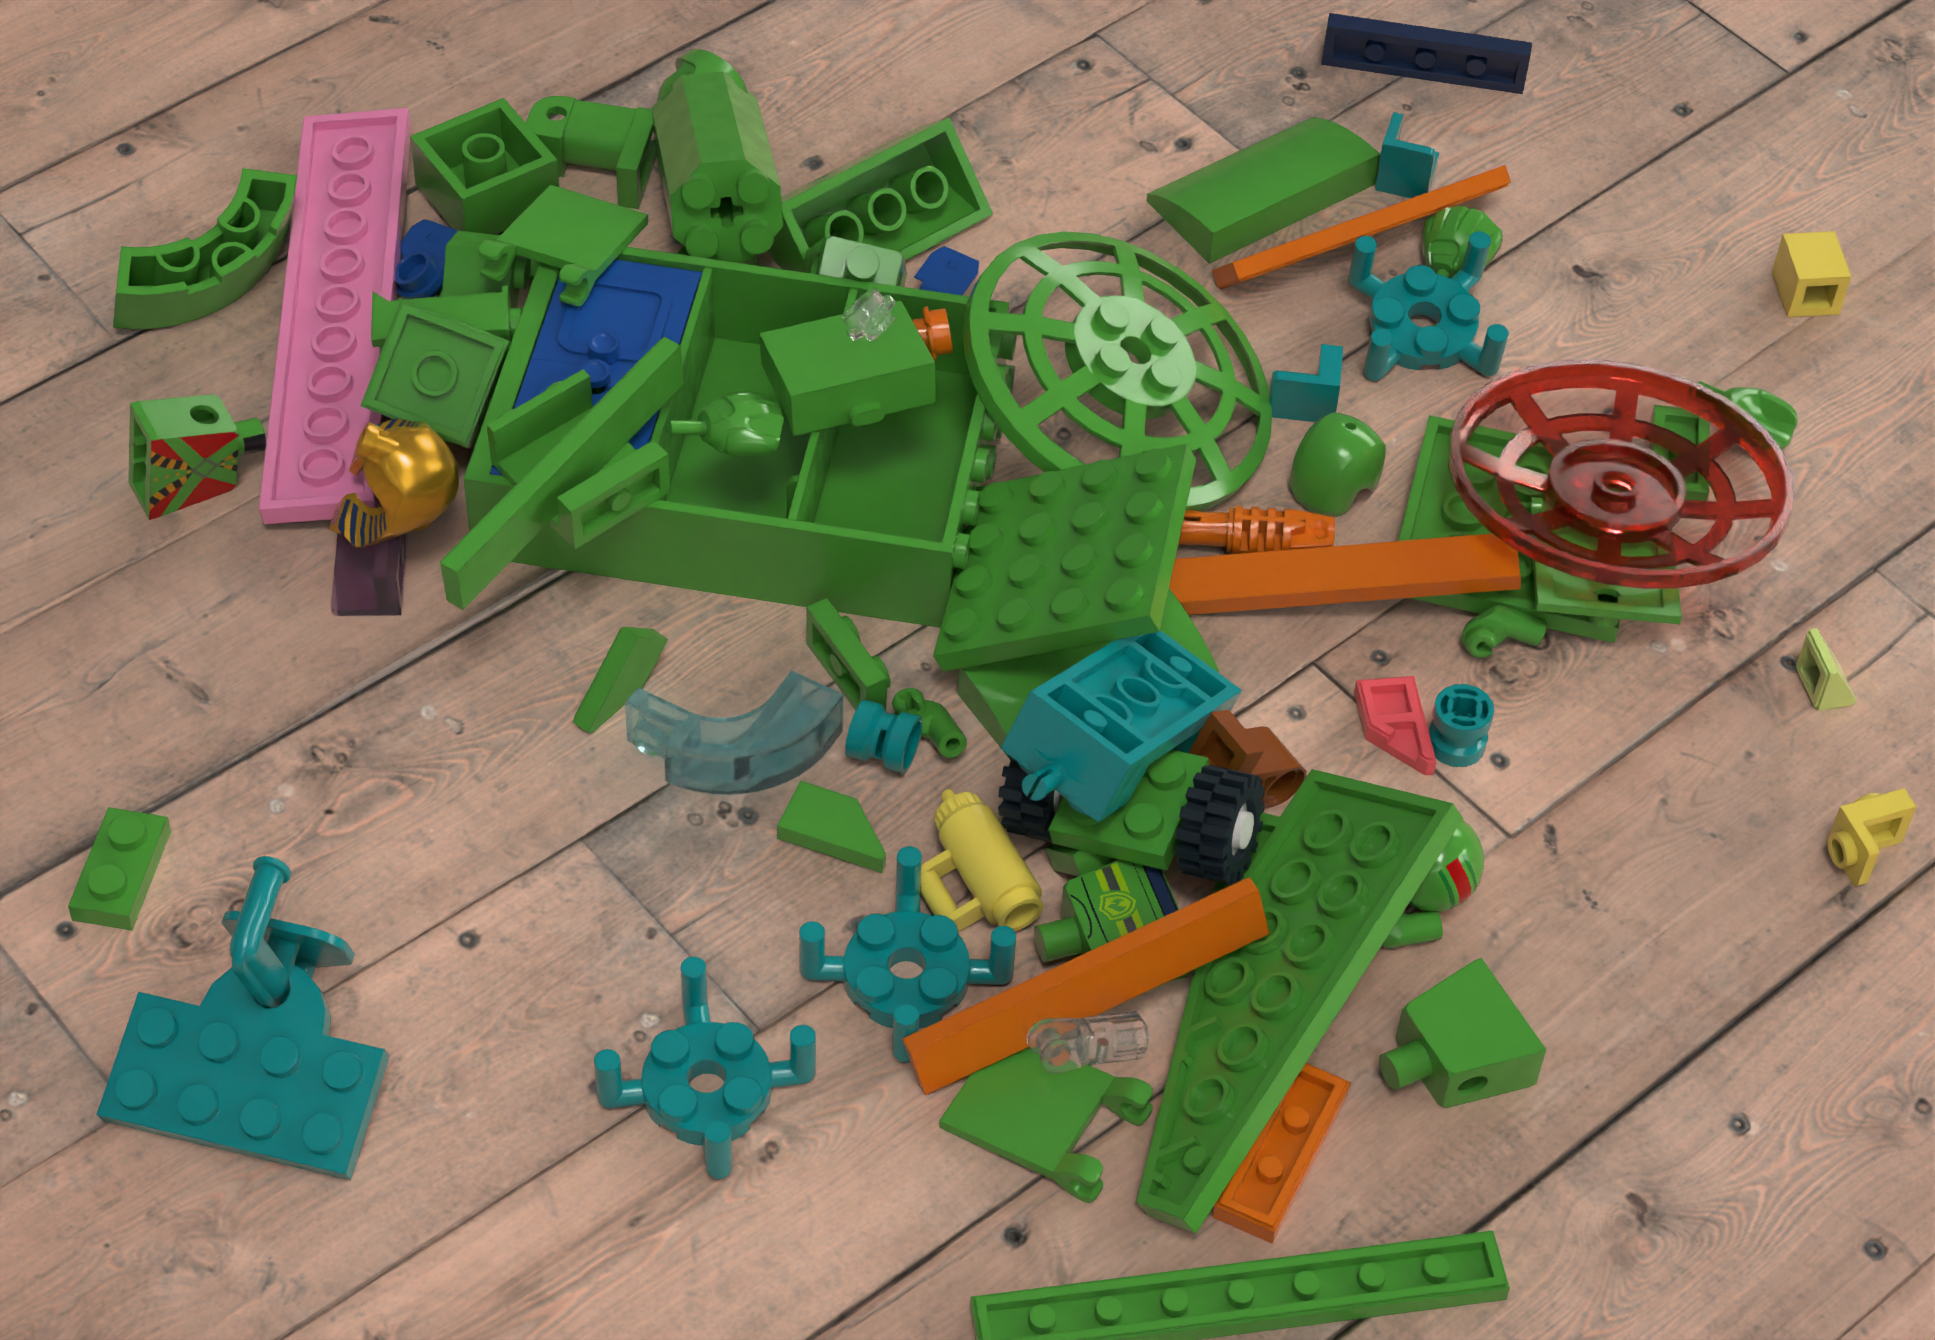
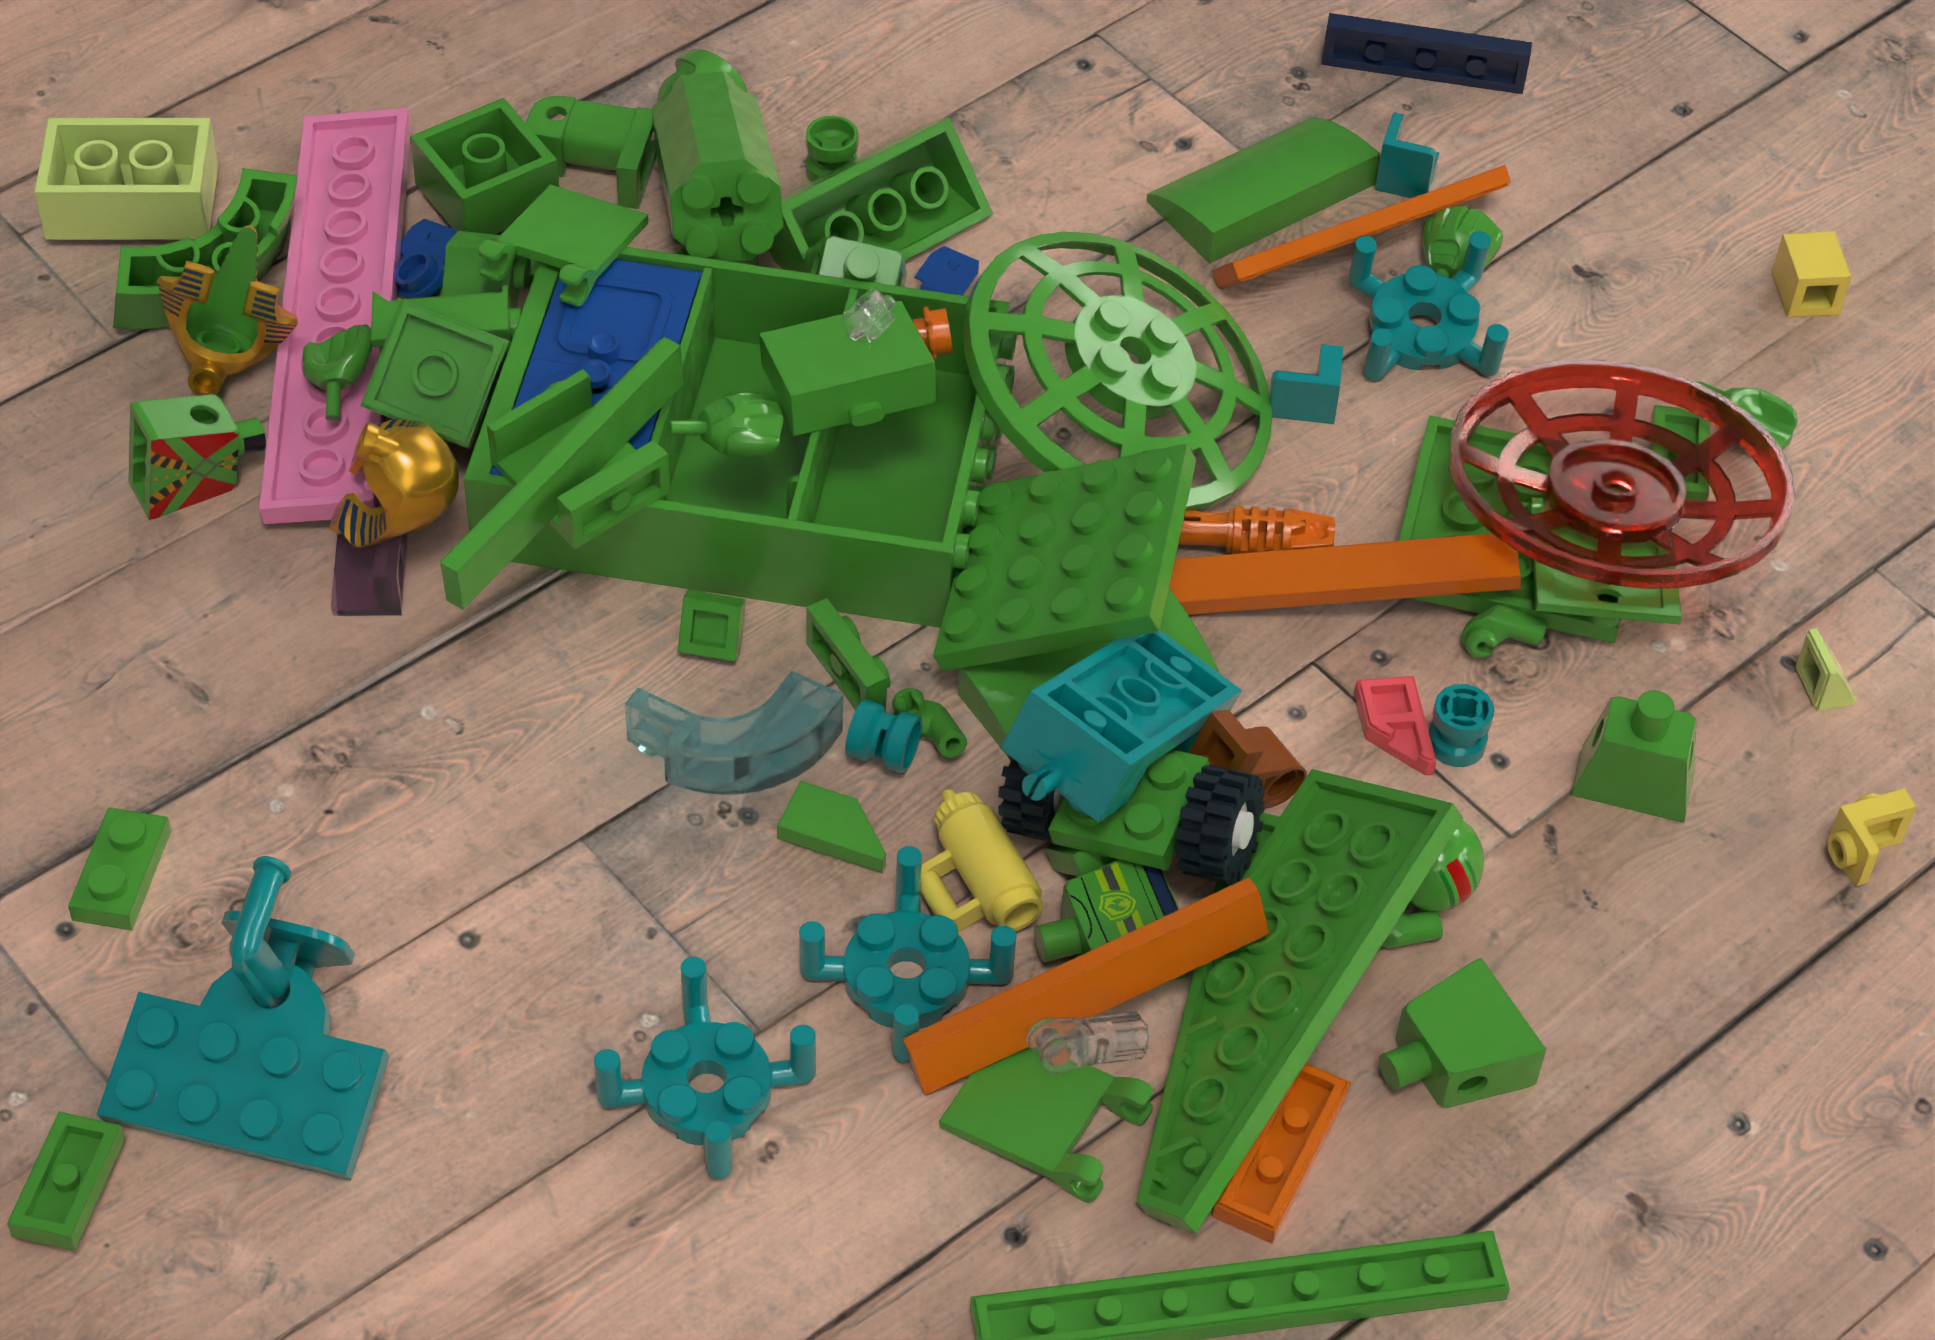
bright green tile [573,627,668,733] -> none
bright green helmet [1289,412,1386,517] -> none
none -> bright green plate [7,1111,125,1251]
none -> yellowish green brick [34,118,219,240]
none -> piece [156,225,298,396]
none -> bright green piece [301,324,373,421]
none -> bright green tile [677,589,746,662]
none -> bright green wheel [806,115,859,182]
none -> bright green torso [1571,690,1696,823]

